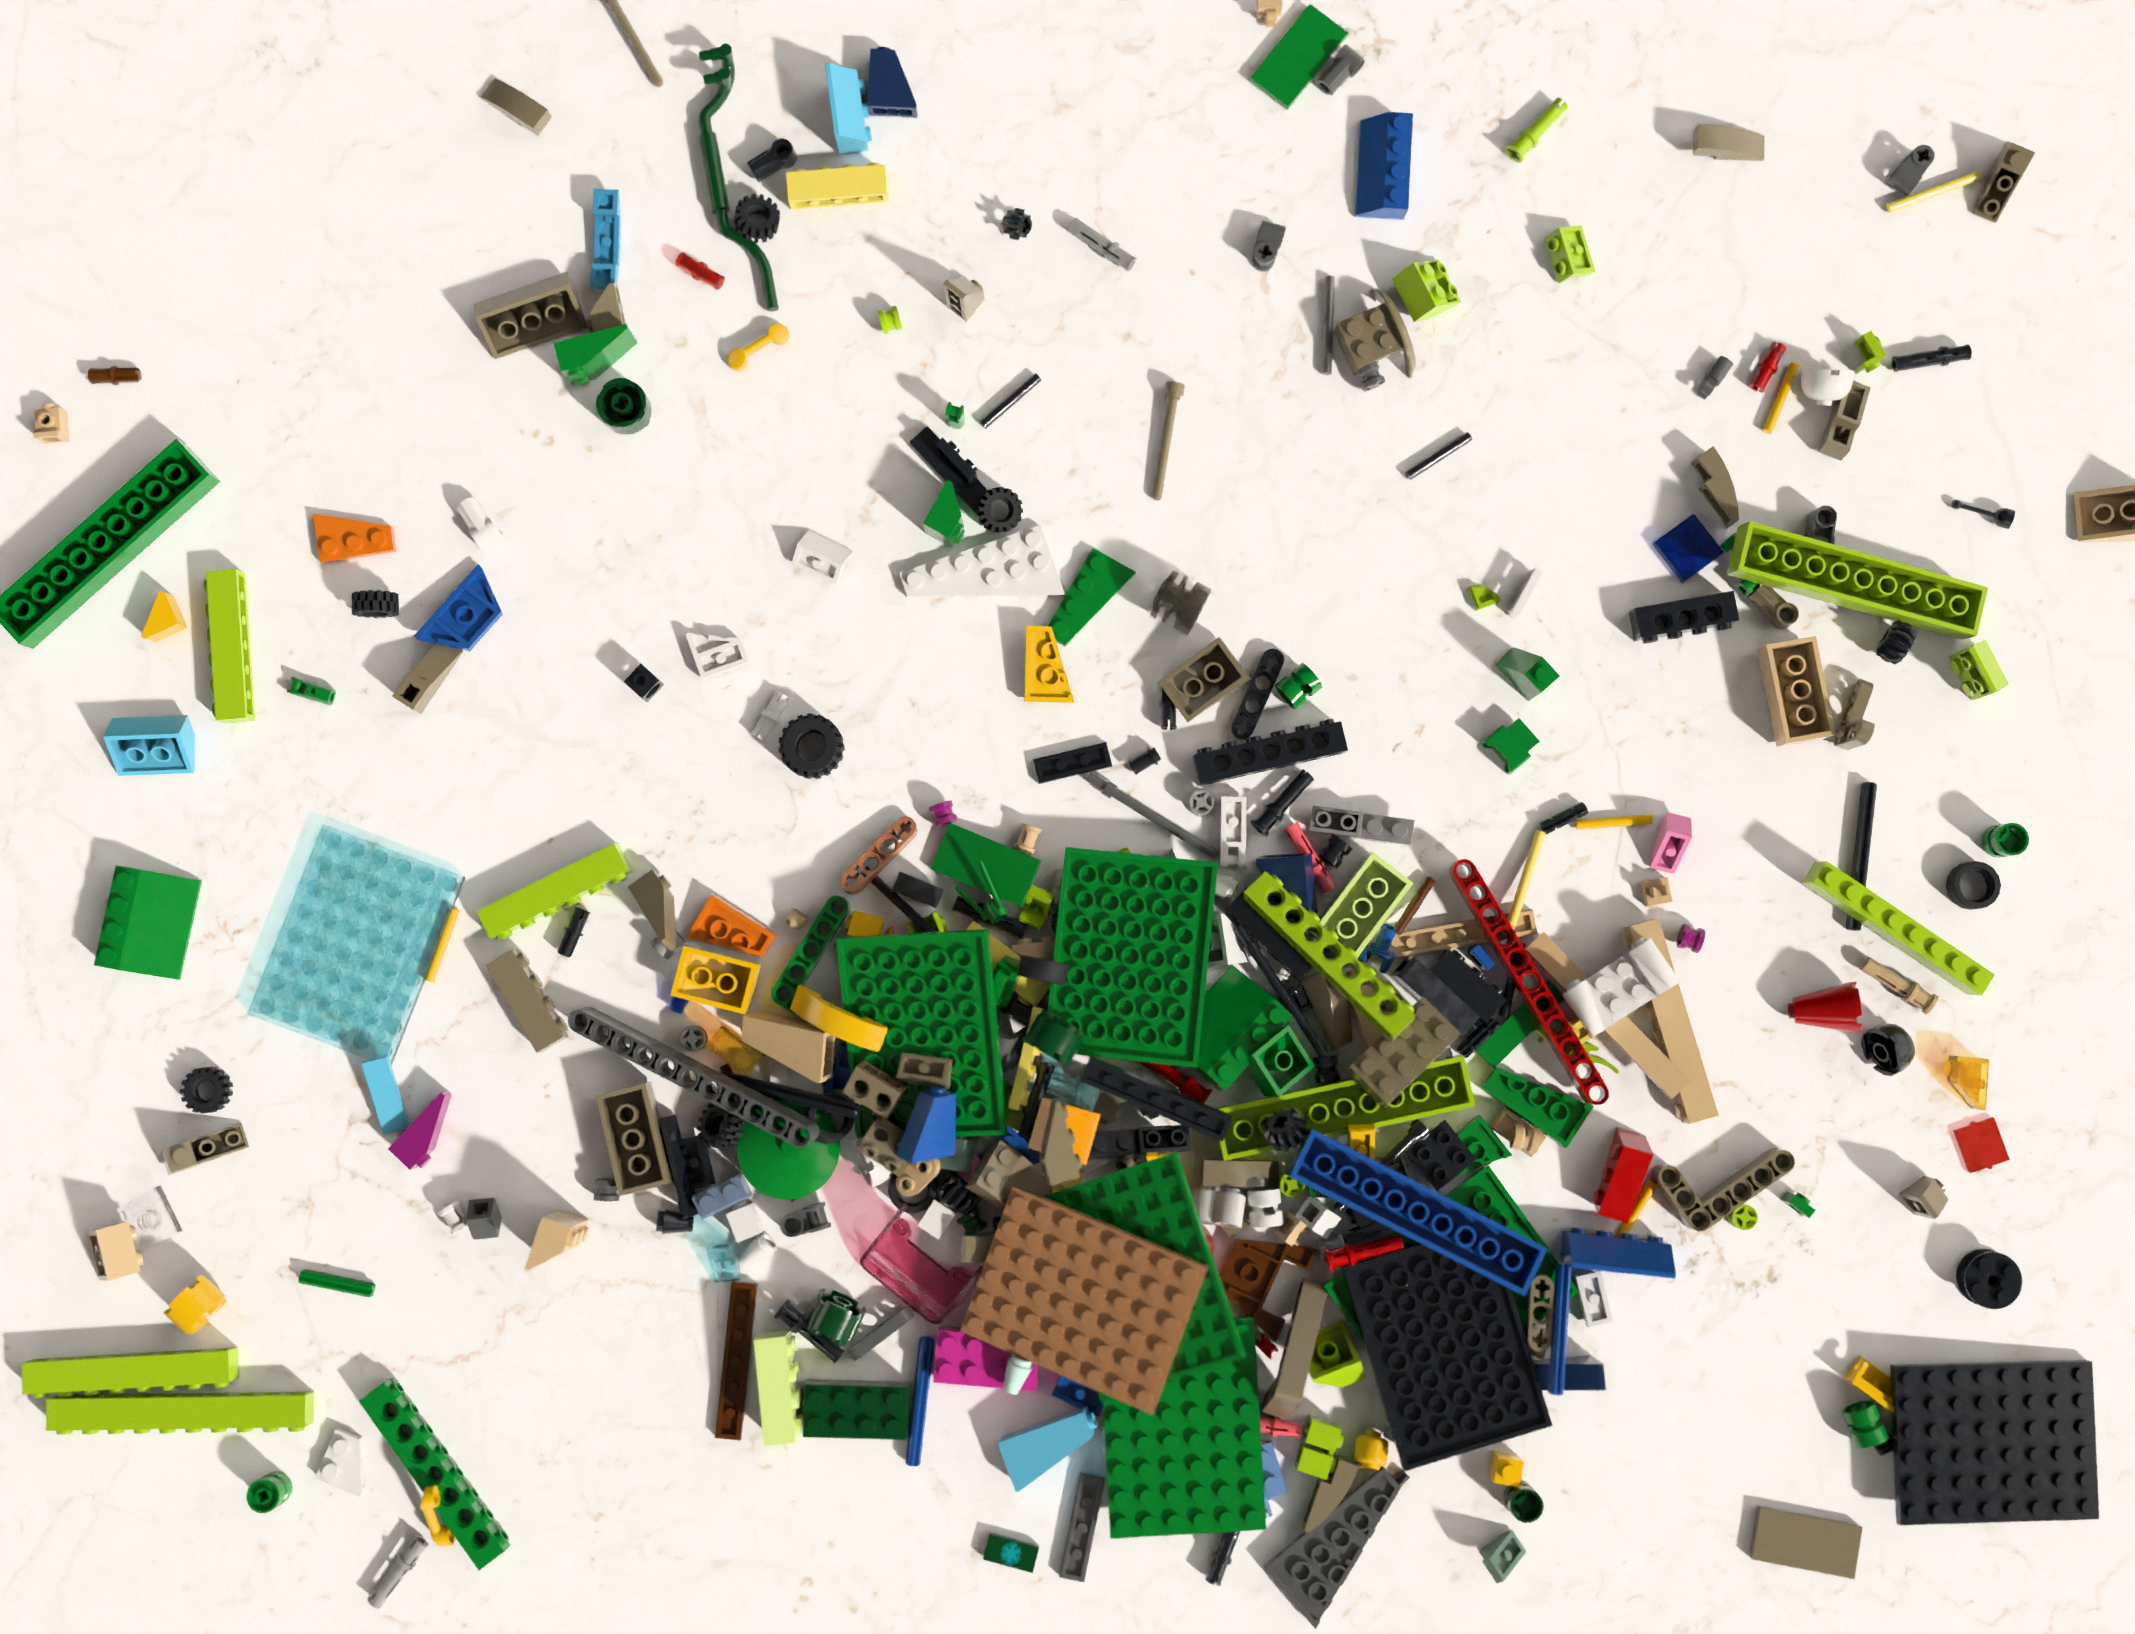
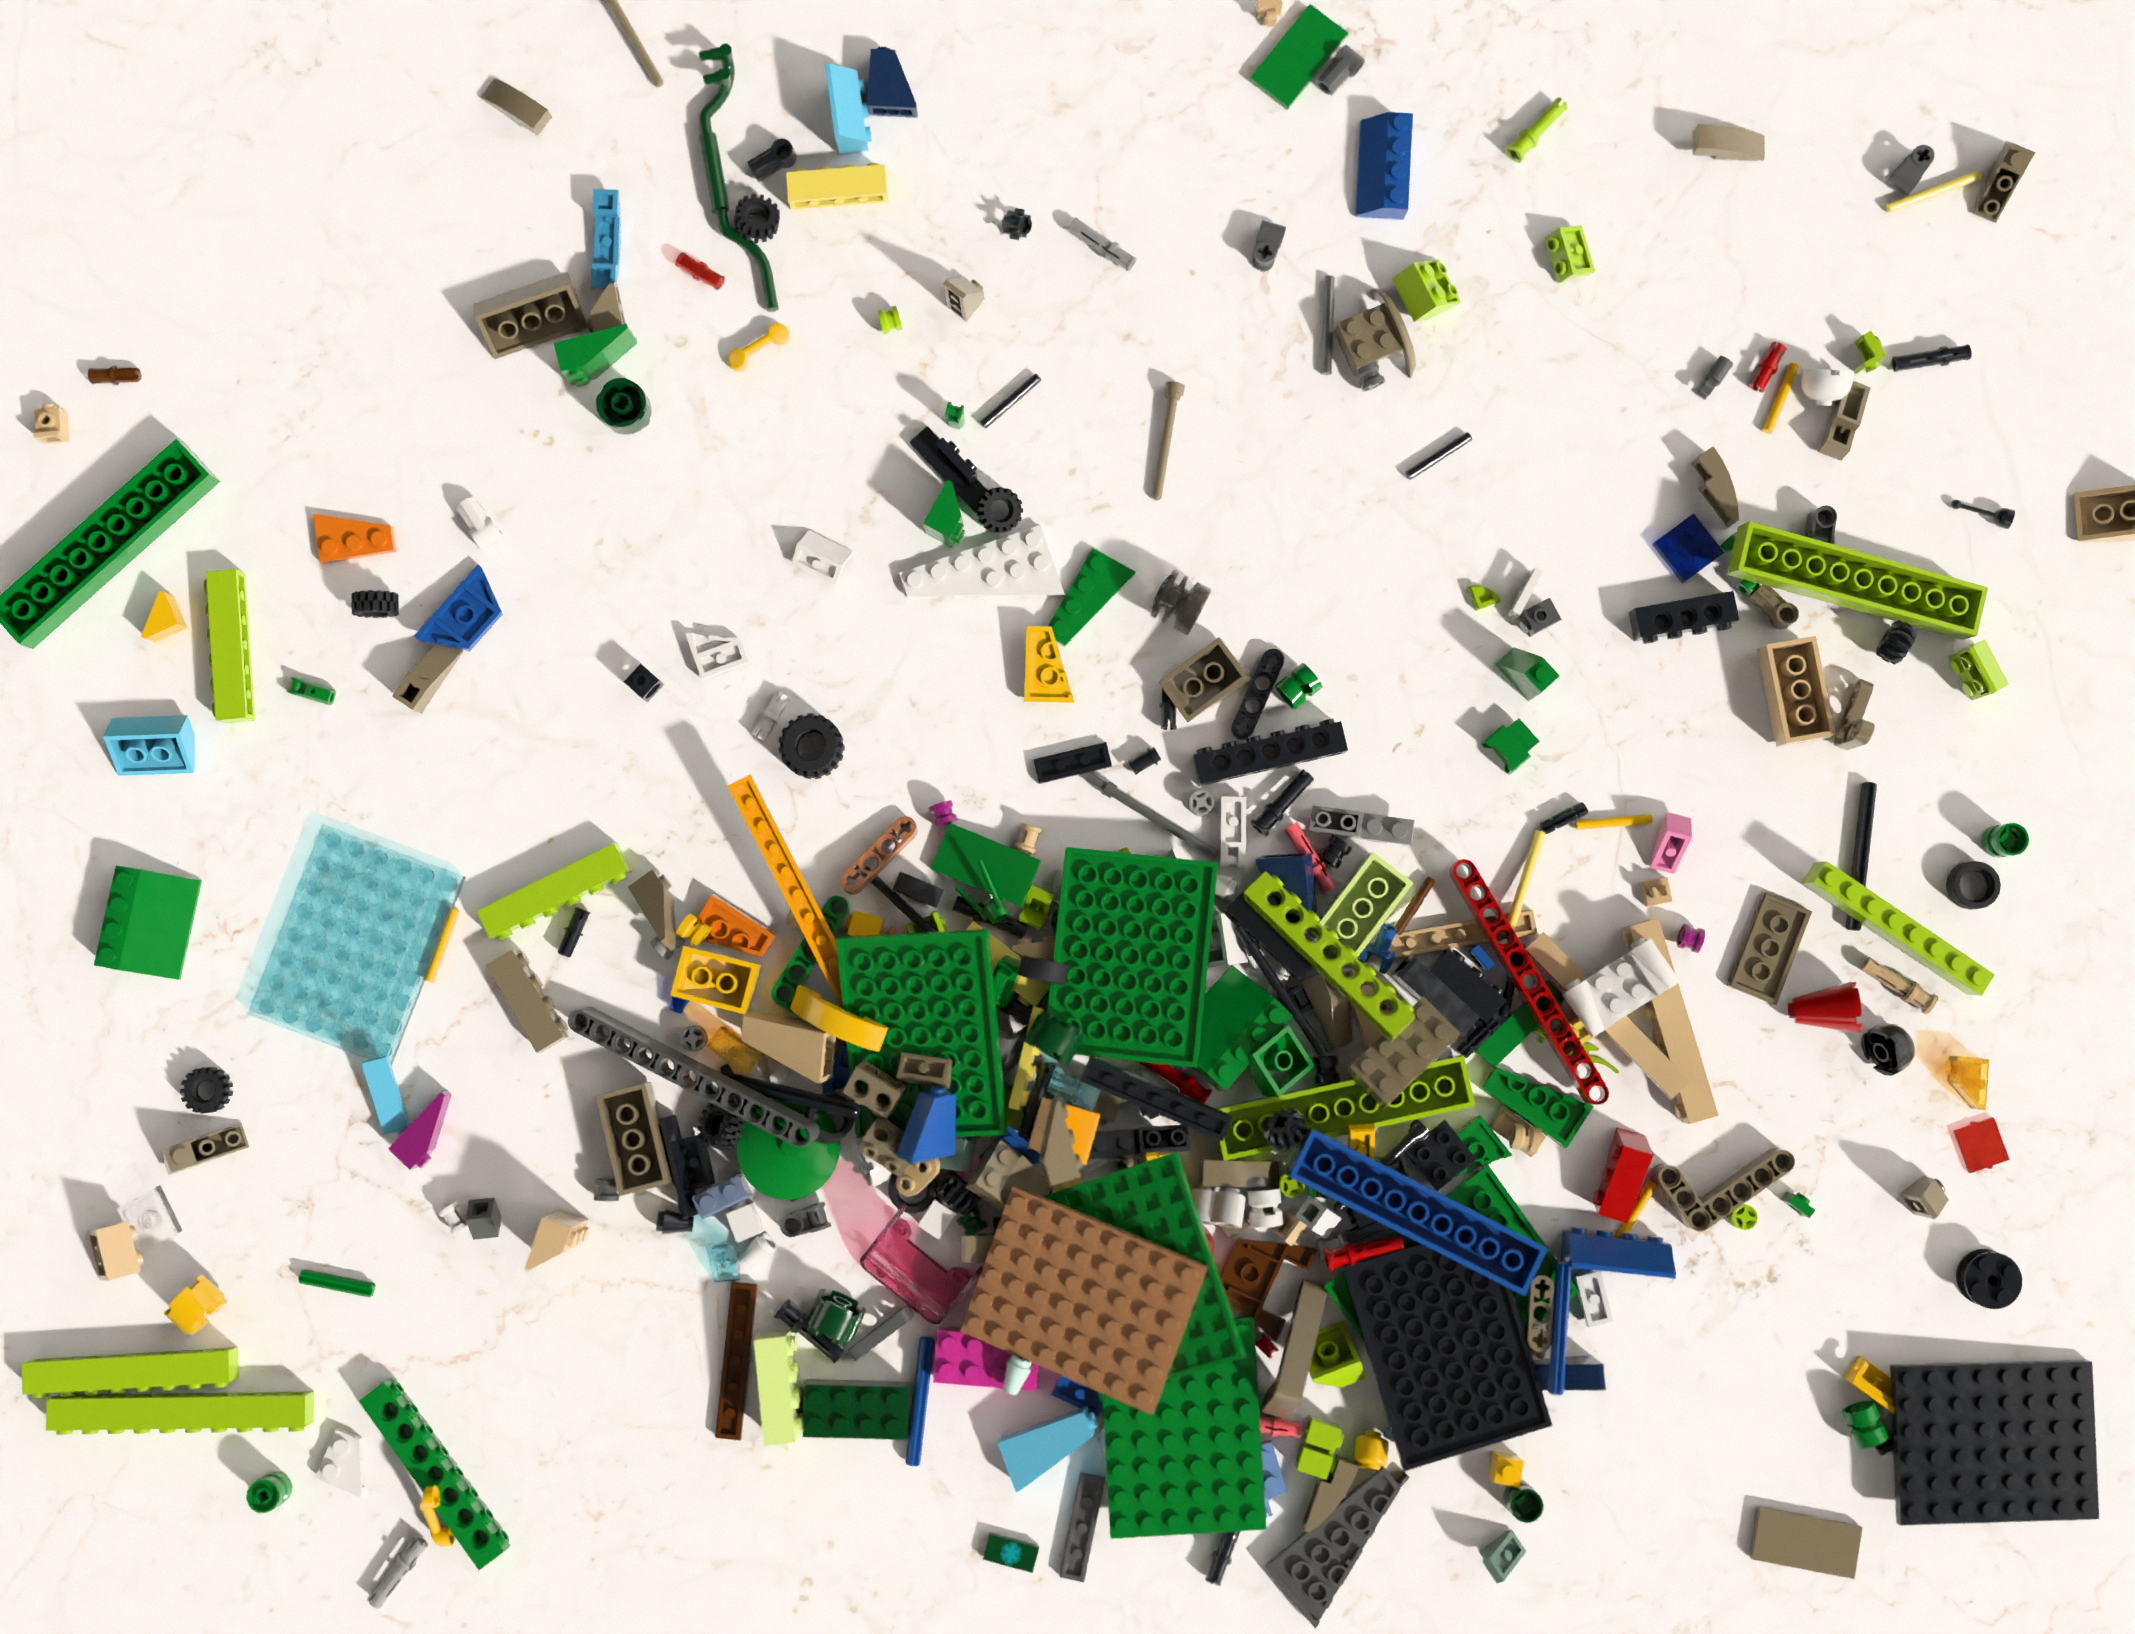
none -> yellow wheel [676,913,711,948]
none -> light orange plate [728,774,843,1009]
none -> dark grey brick [1518,598,1562,637]
none -> dark tan tile [1727,892,1812,1005]

